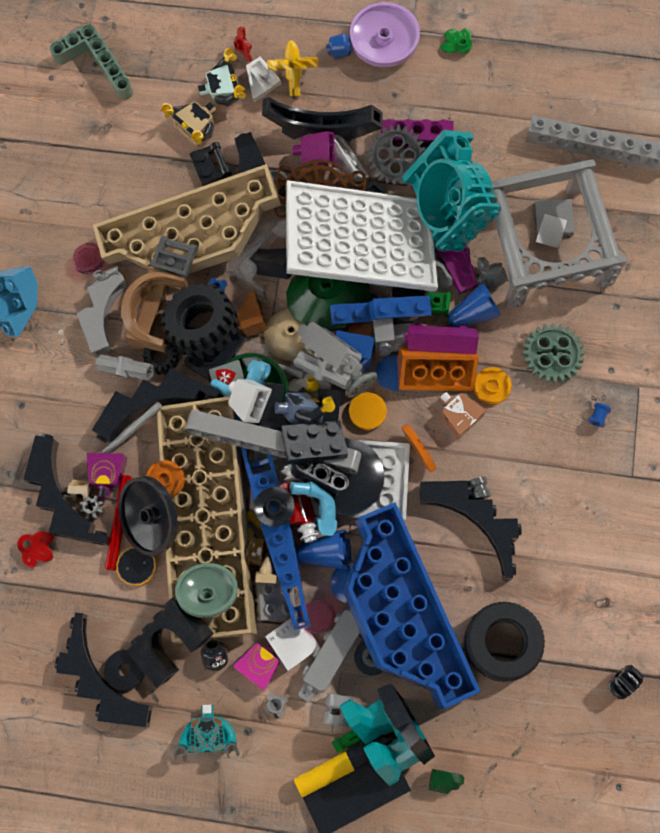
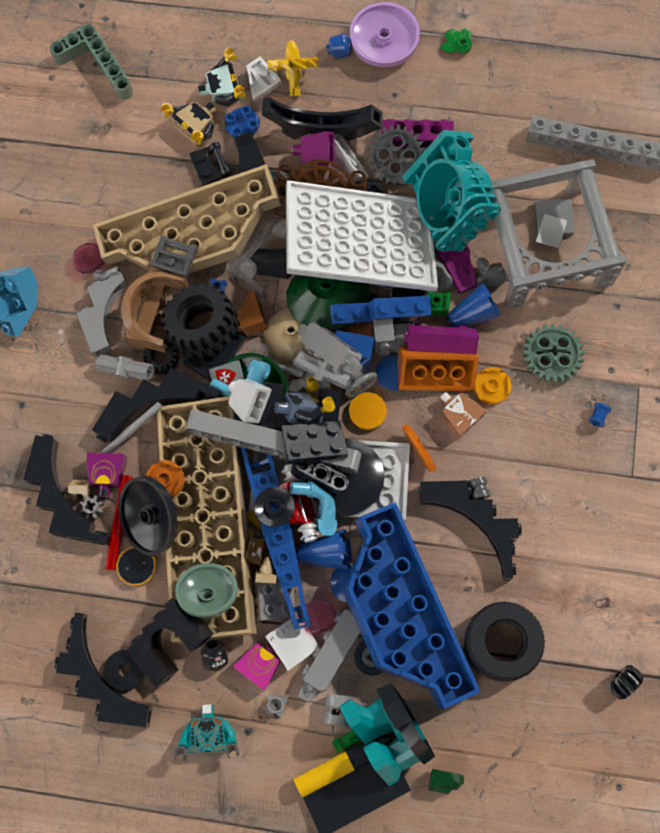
red plate [17,531,54,569] -> none
red plate [233,26,253,62] -> none
none -> blue dish [225,106,260,138]

